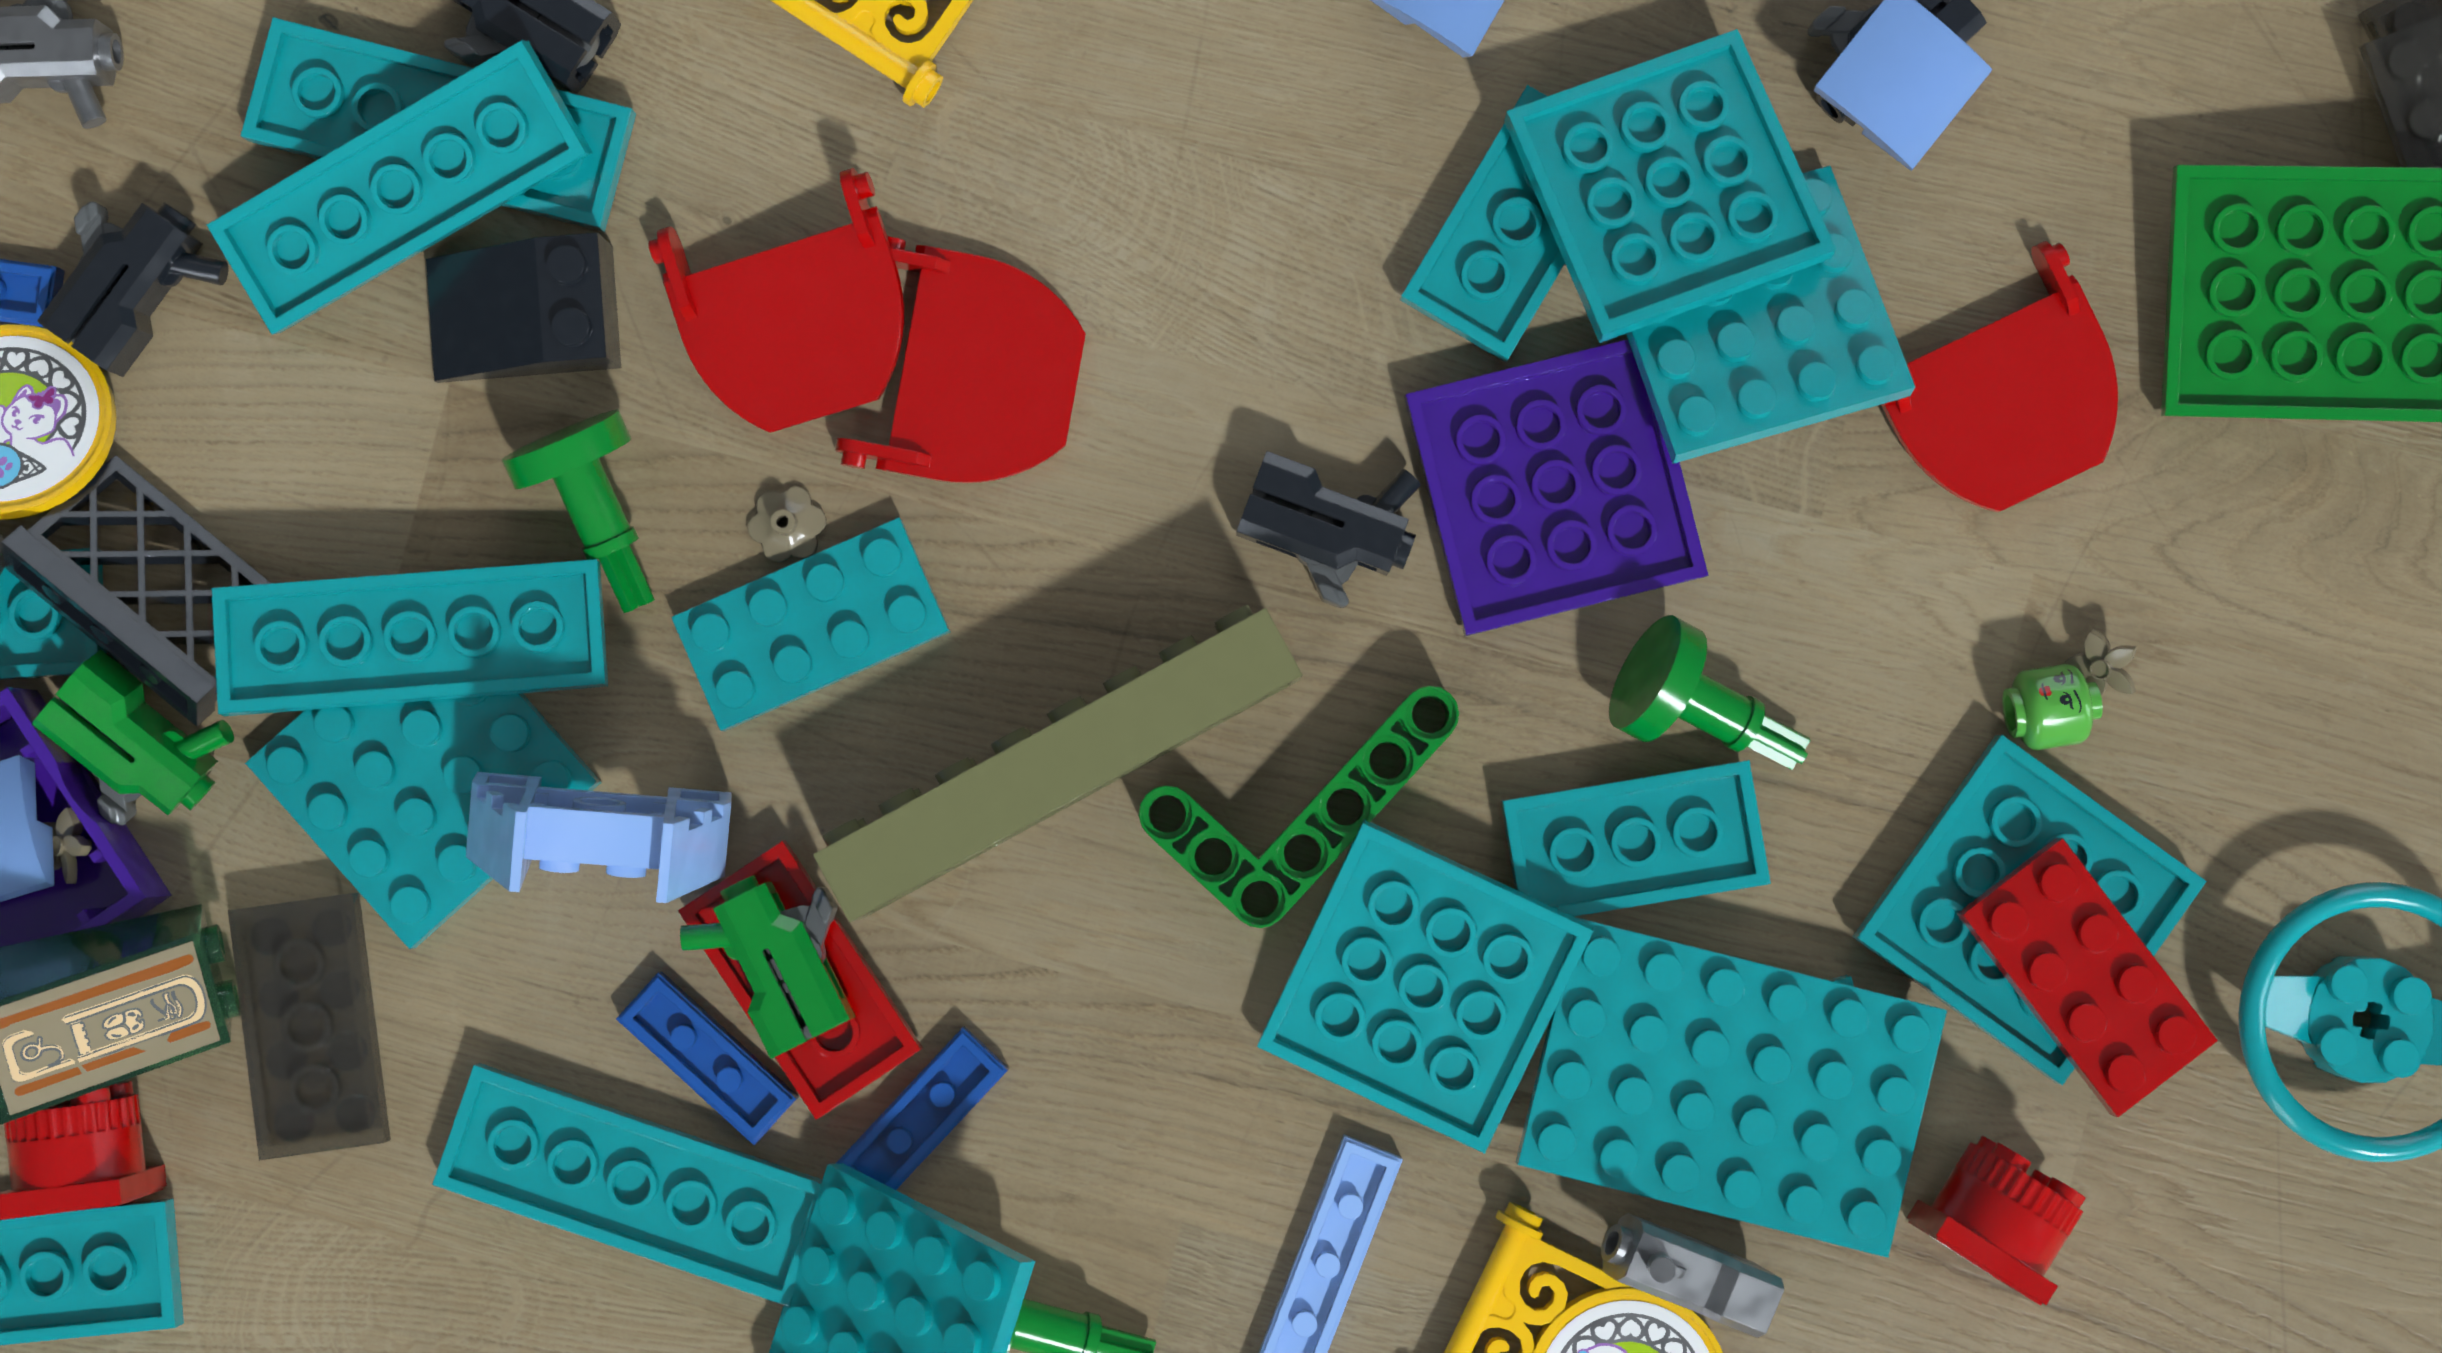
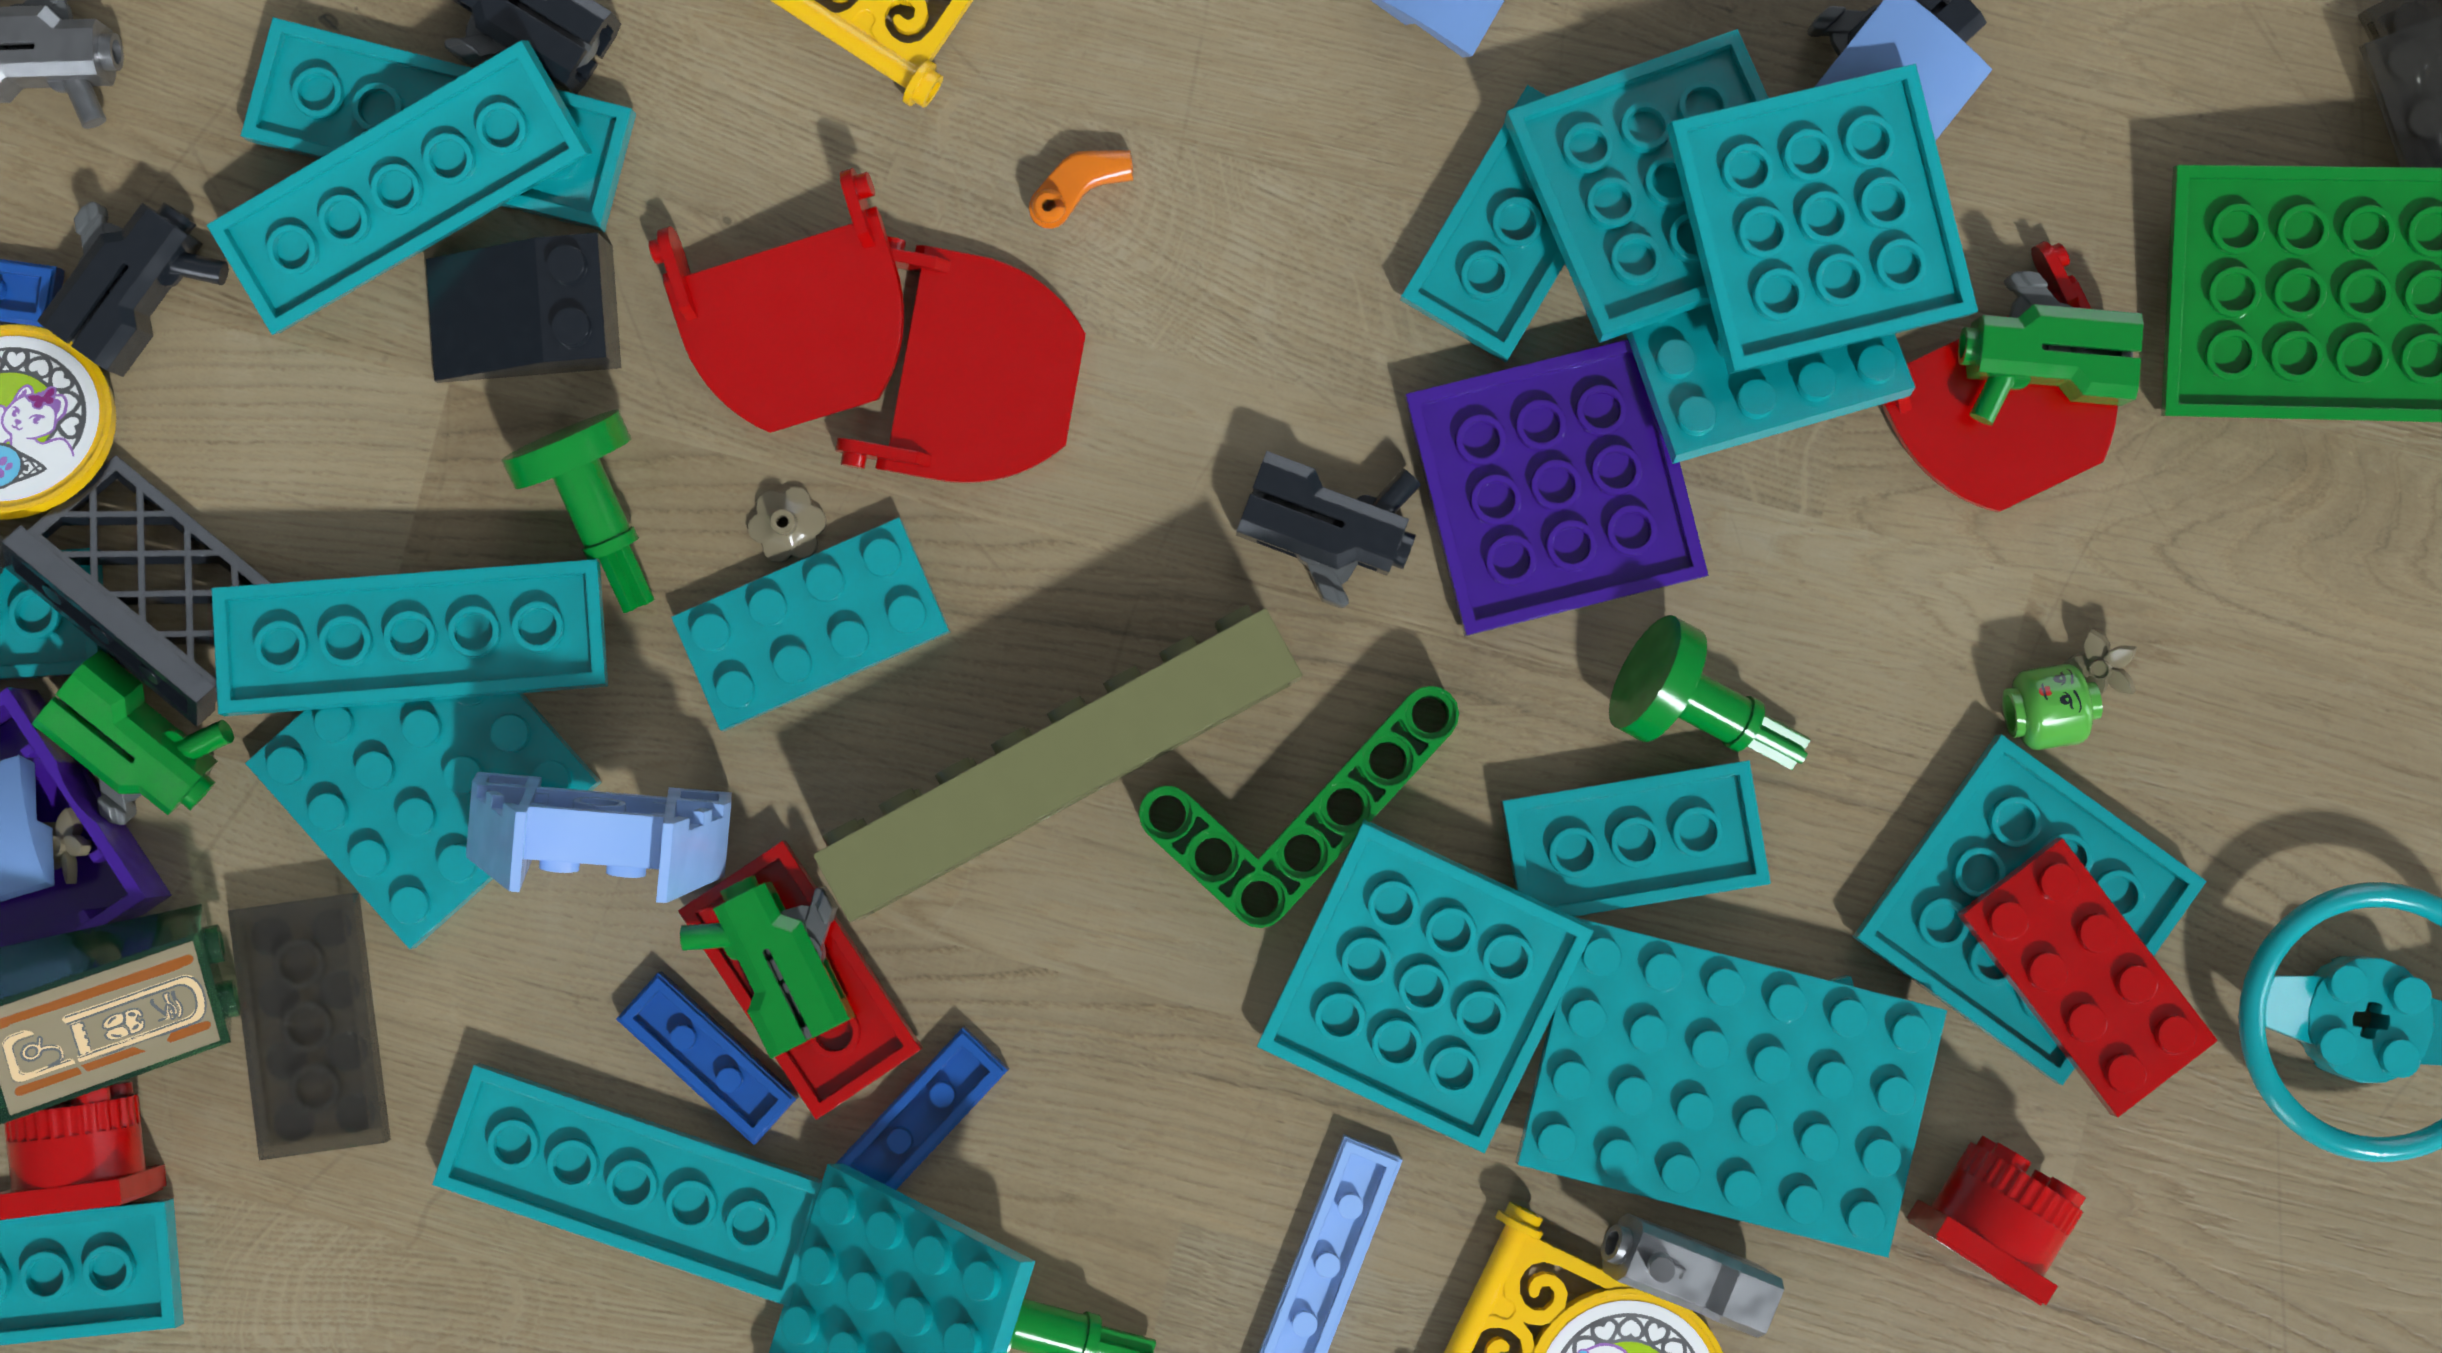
none -> orange arm [1029,150,1134,229]
none -> teal plate [1666,64,1978,374]
none -> green piece [1958,271,2144,425]

